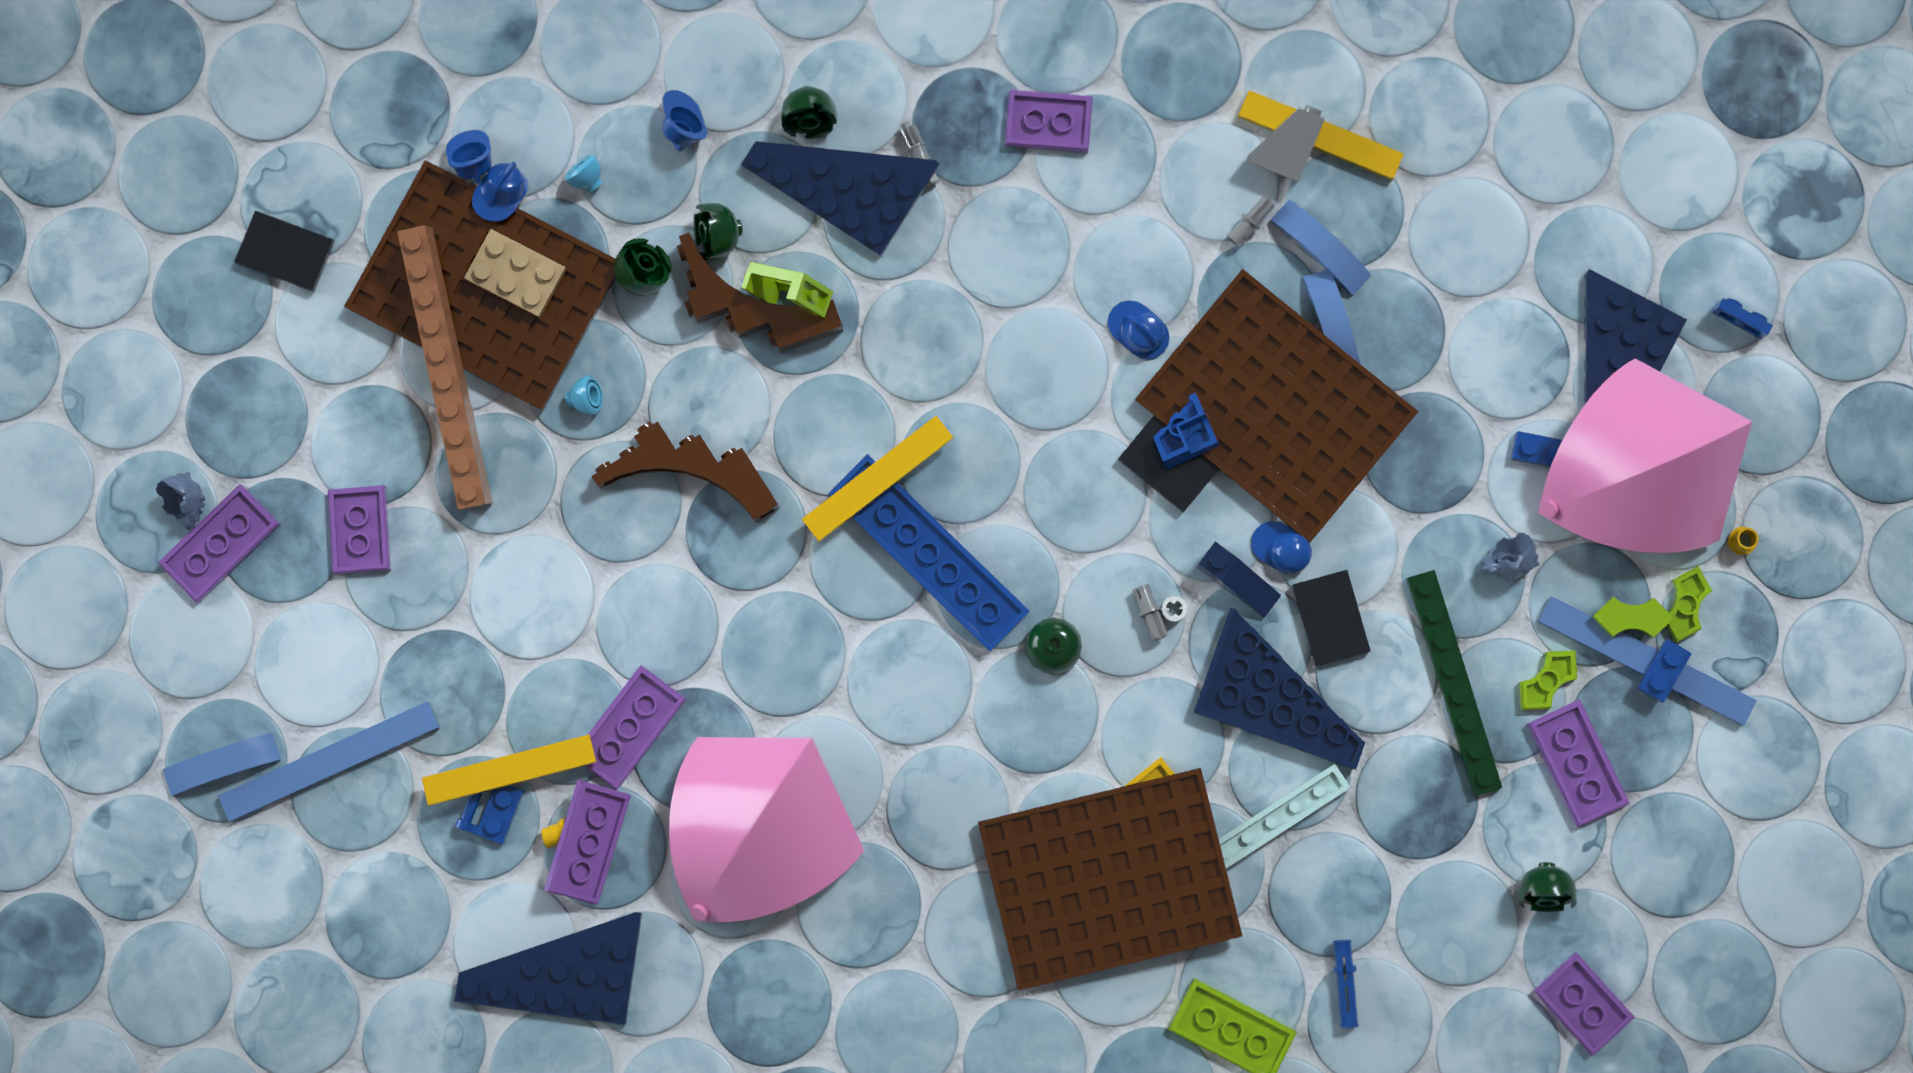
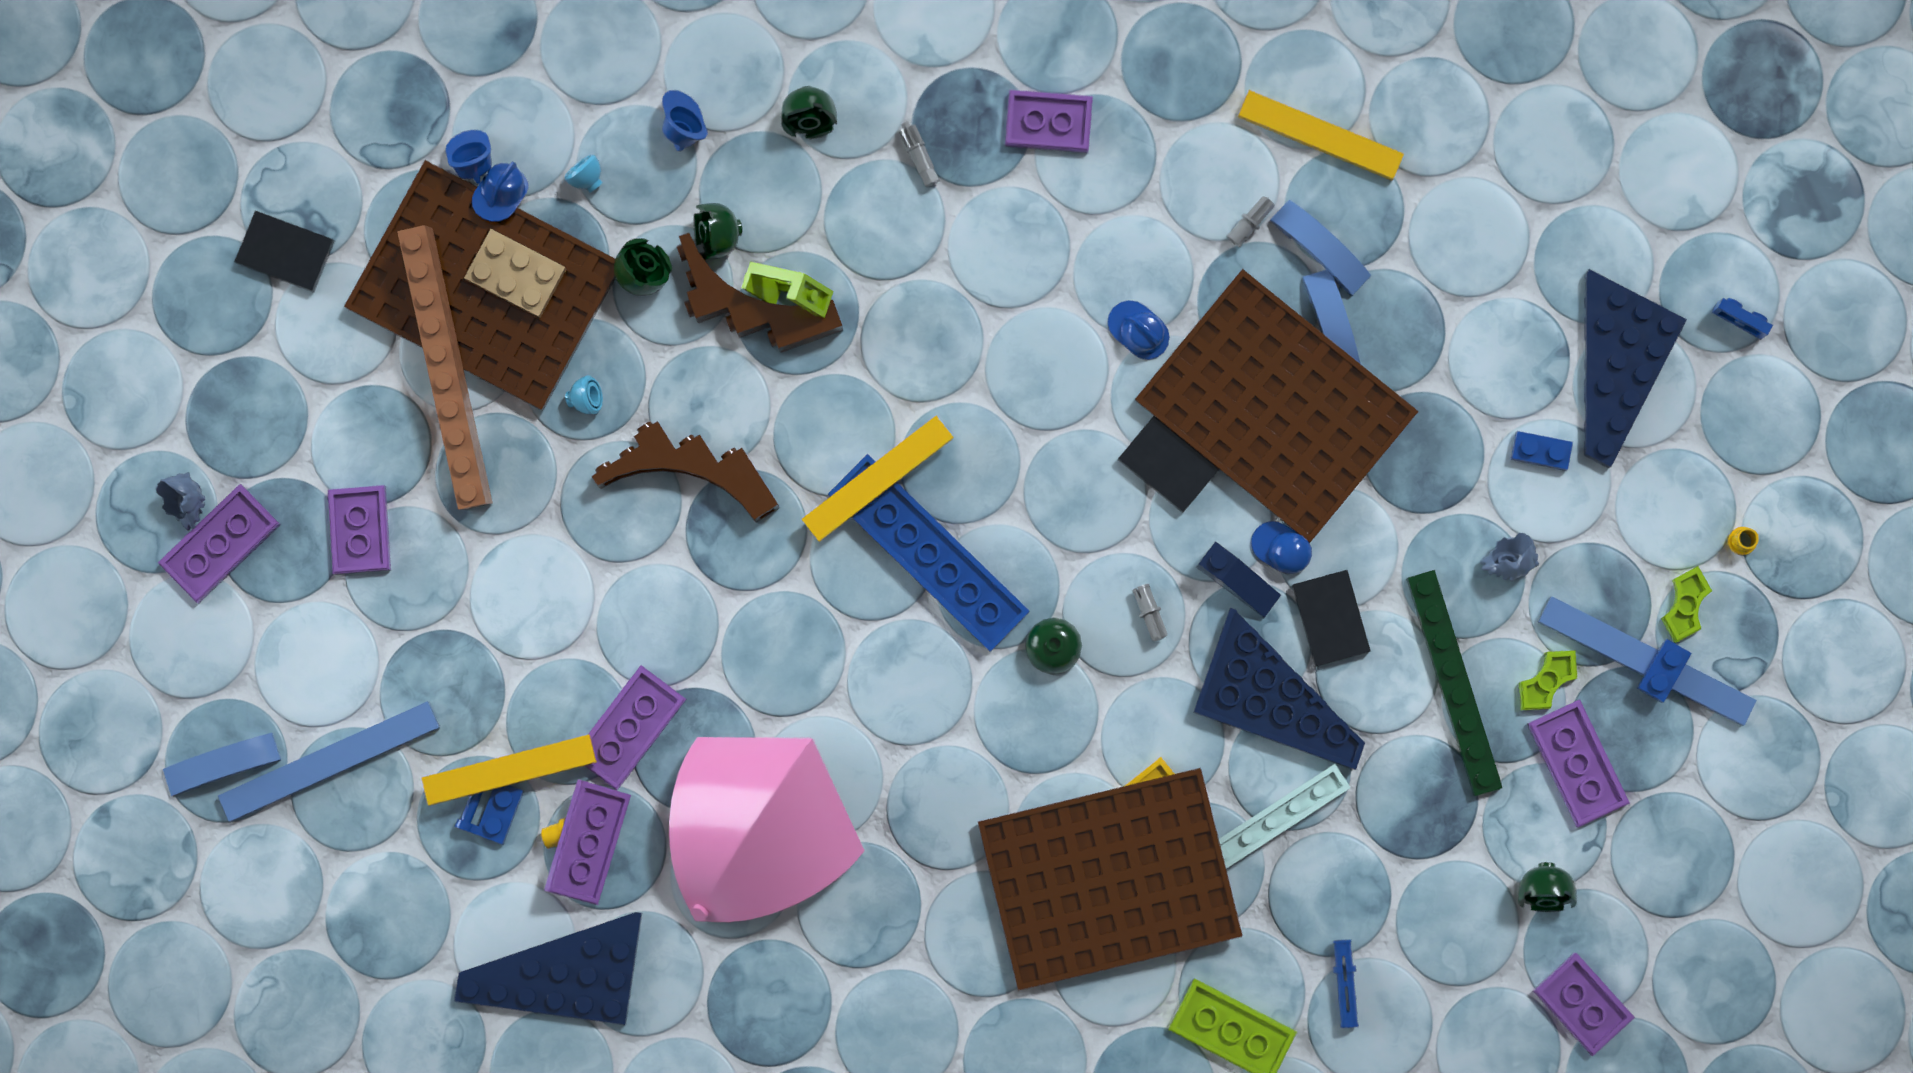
dark blue wing [741,141,940,256] -> none
blue slope [1153,393,1220,469] -> none
white bush [1161,596,1187,623] -> none
light grey slope [1246,105,1325,182] -> none
bright pink panel [1538,359,1752,553] -> none
lime tile [1592,596,1674,638] -> none

